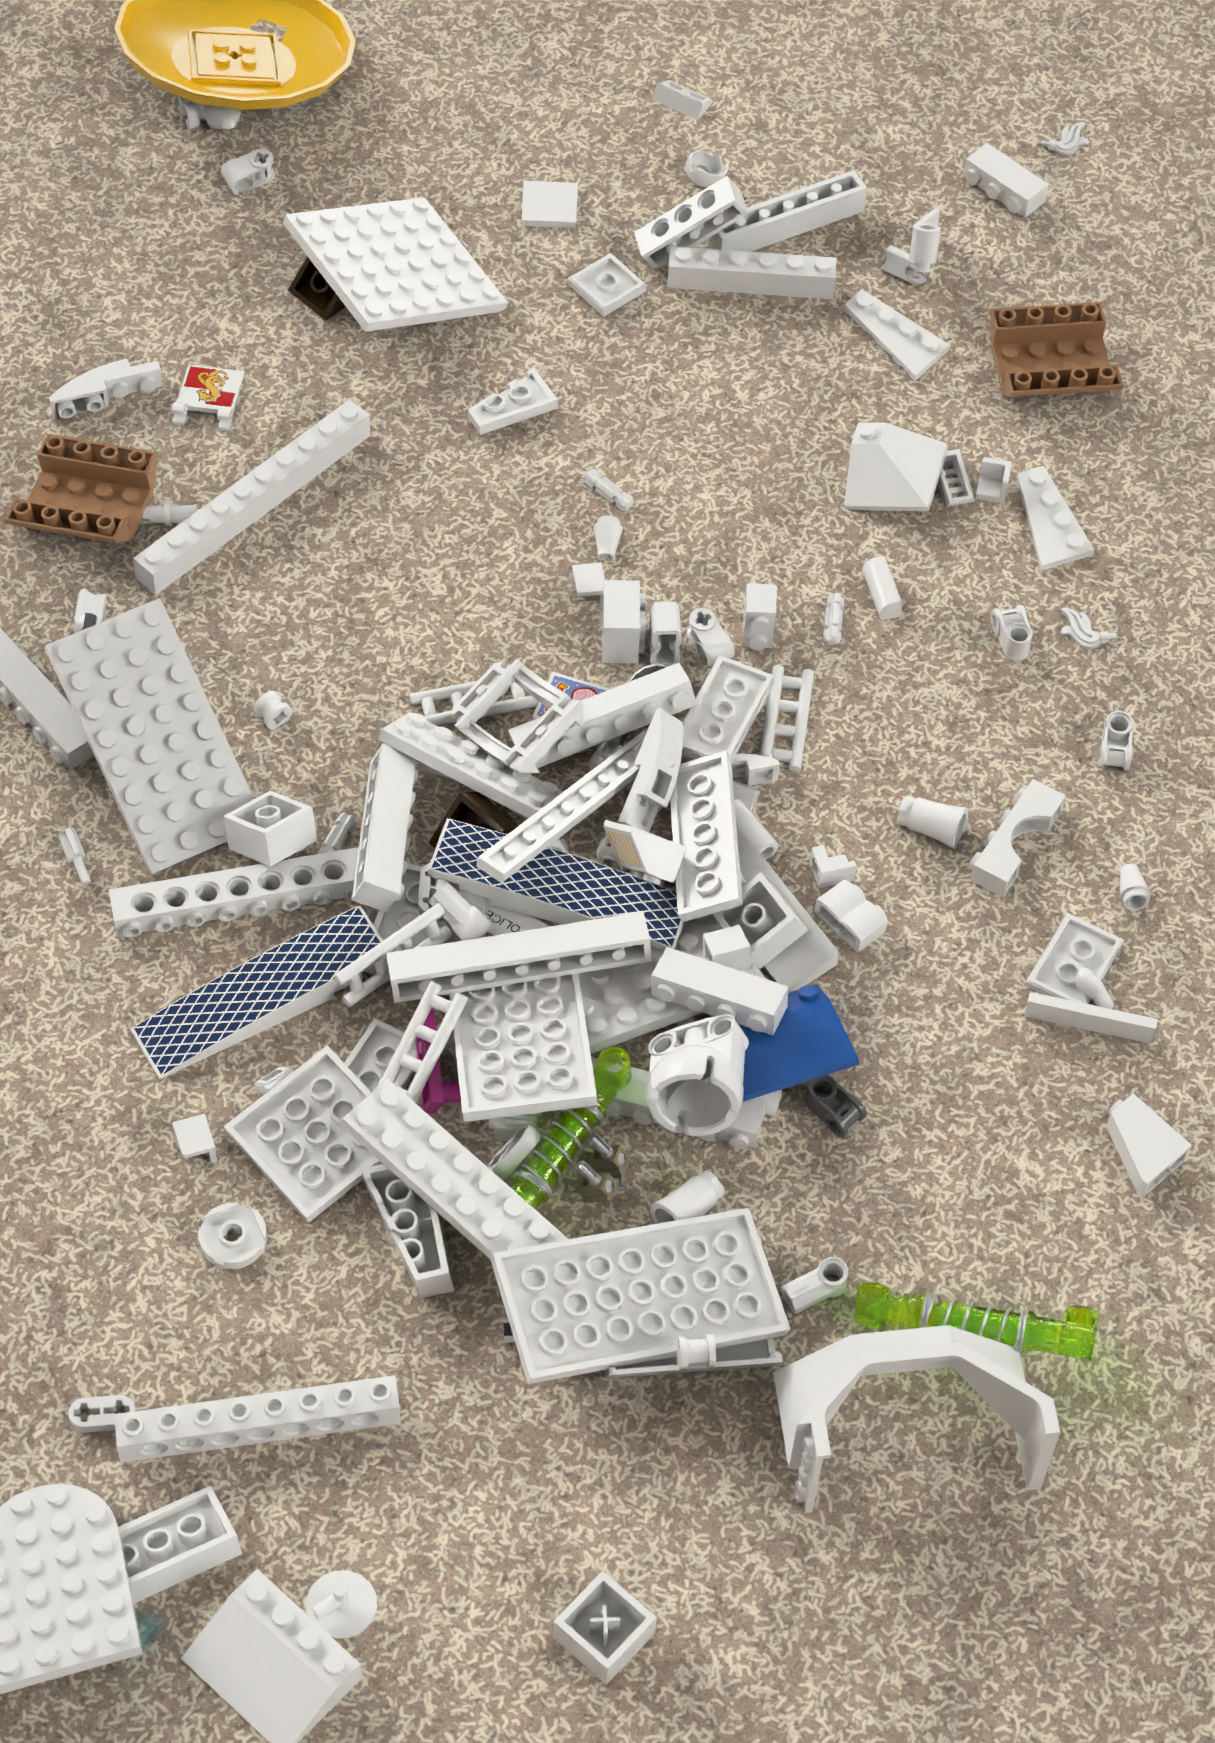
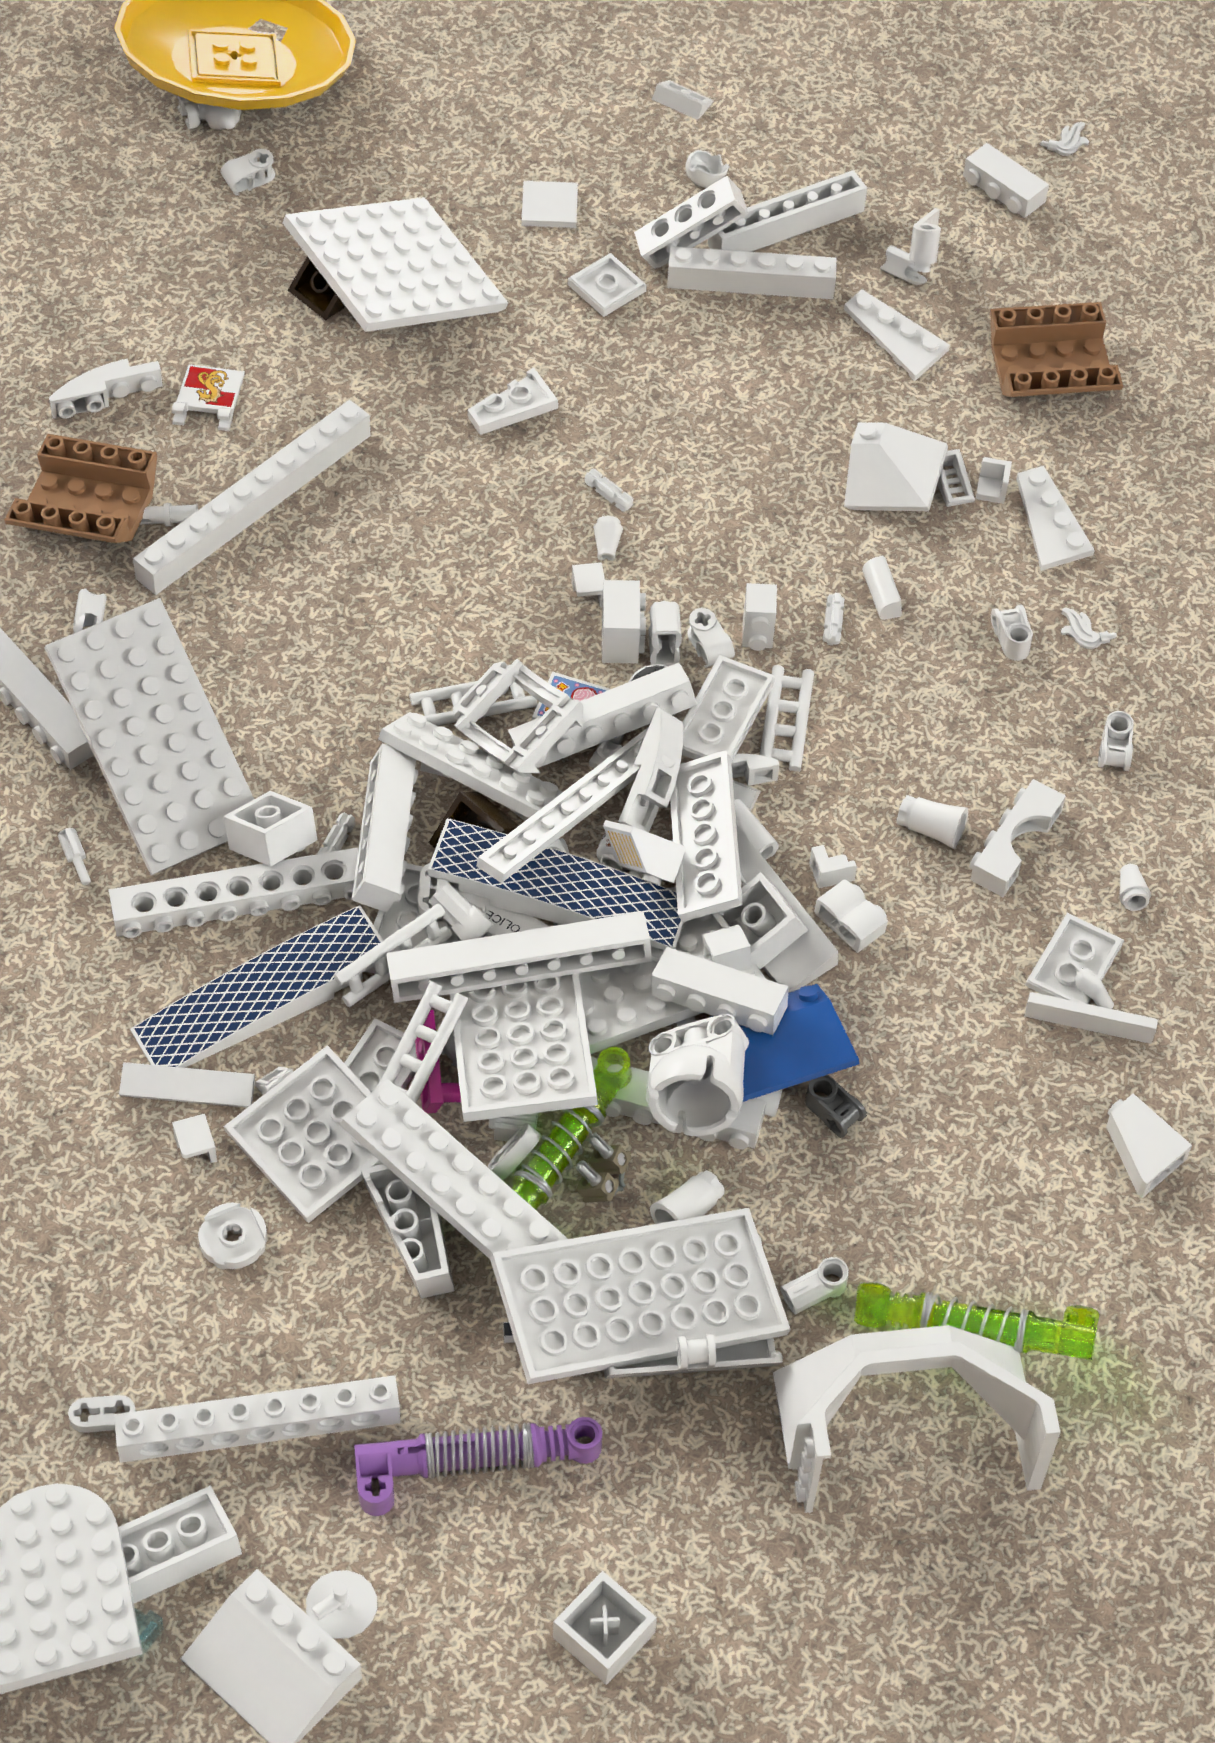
white wheel [253,691,292,730] -> none
none -> white tile [119,1062,255,1108]
none -> medium lavender piece [355,1417,602,1516]

